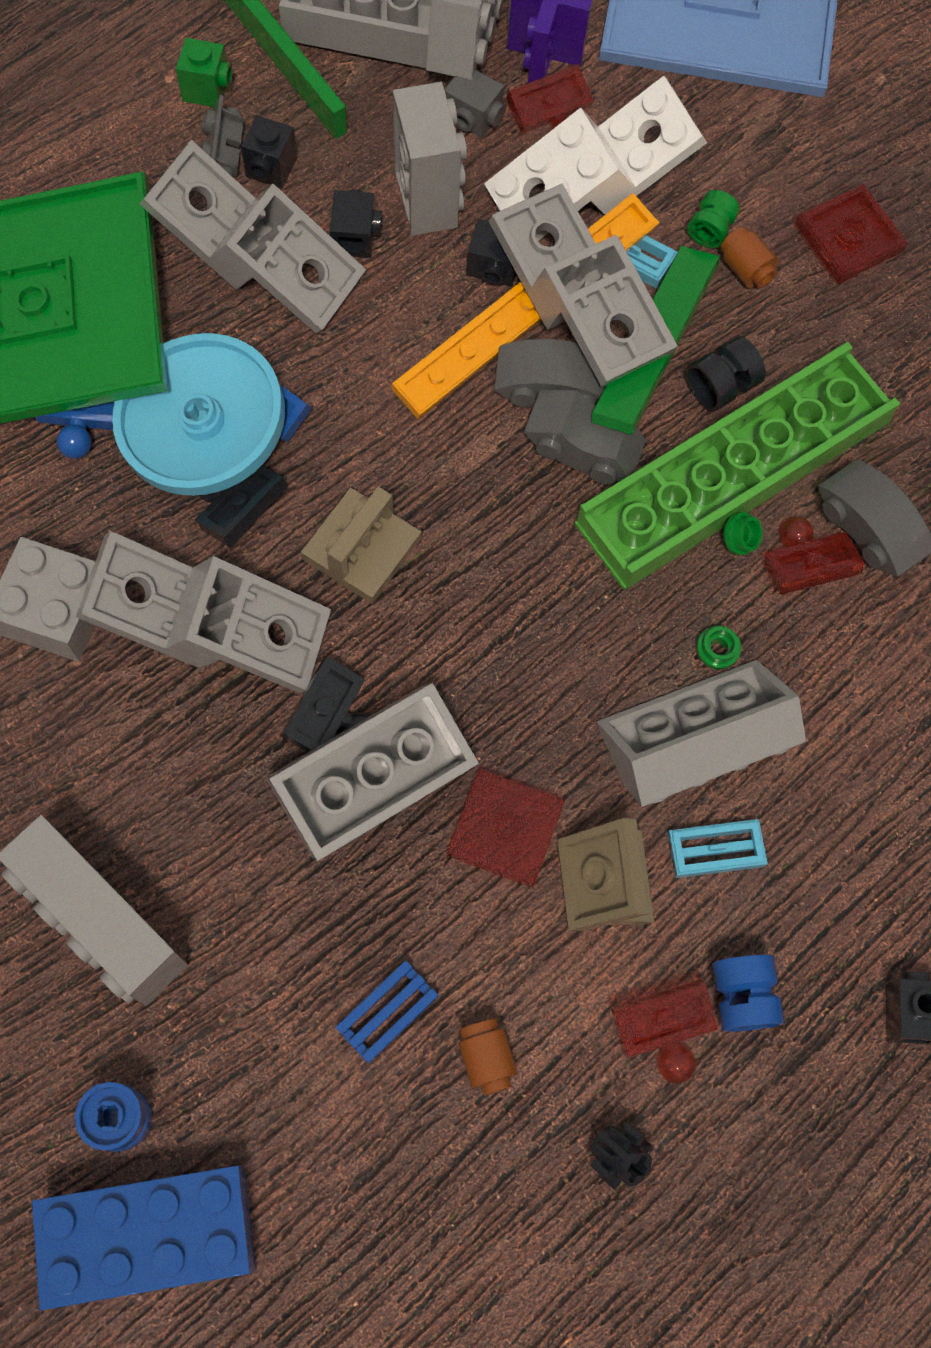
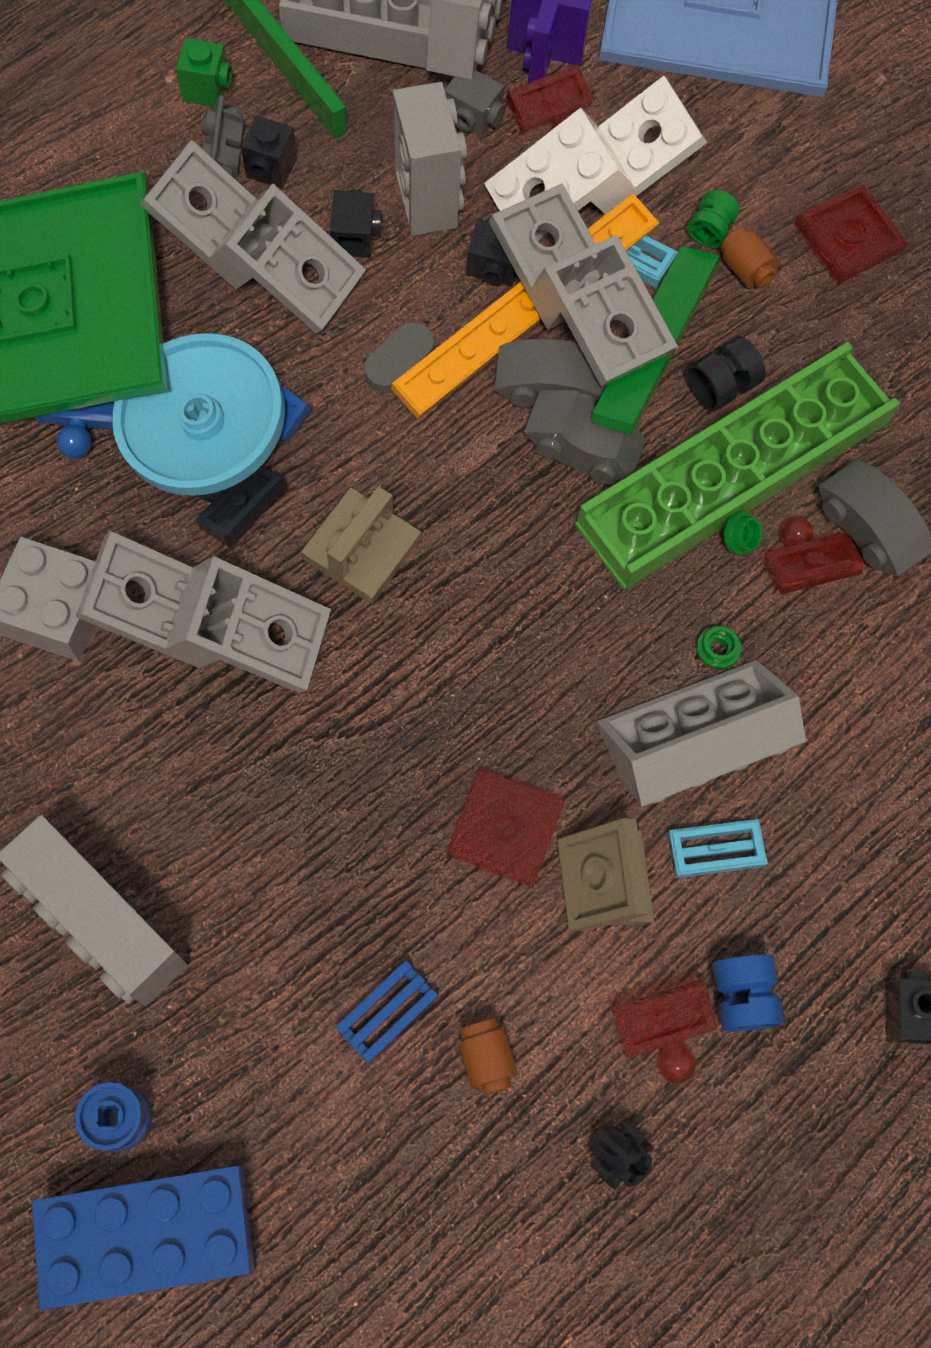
light grey brick [265,683,479,861] -> none
black plate [280,656,371,752] -> none
none -> dark grey tile [365,322,434,393]

